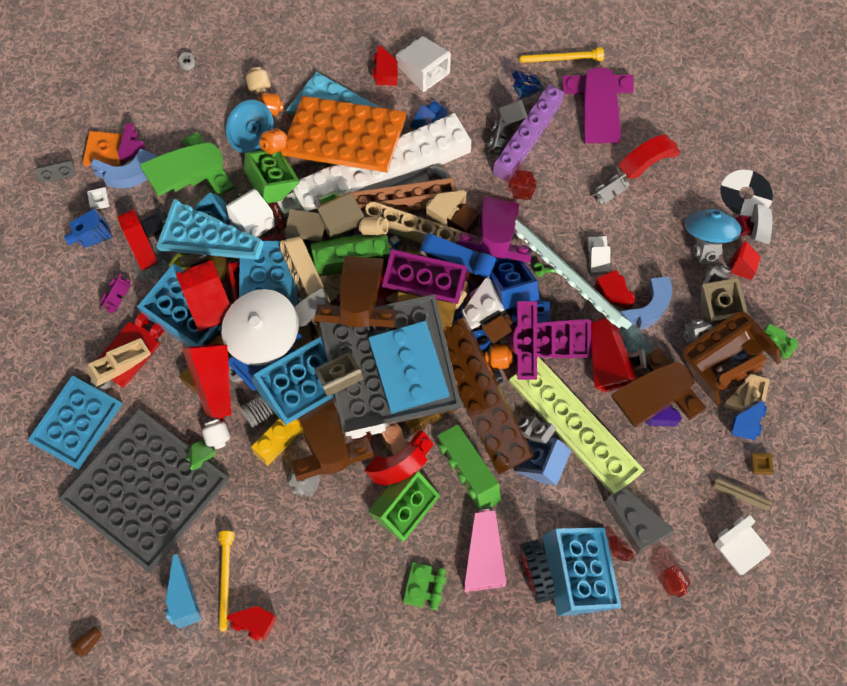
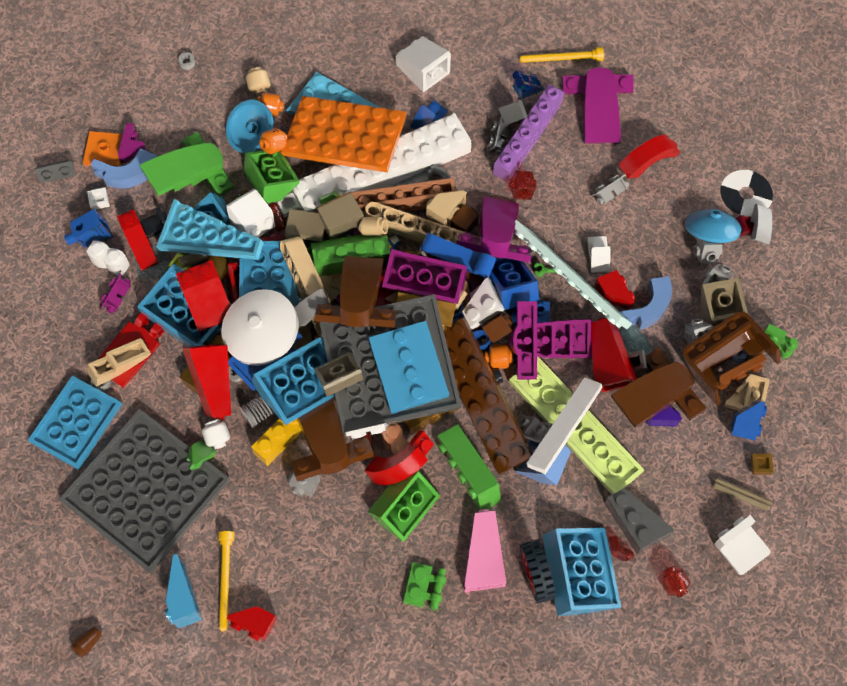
red slope [373,46,398,86] -> none
red slope [729,241,761,280] -> none
none -> white brick [86,241,130,276]
none -> white tile [527,377,602,474]

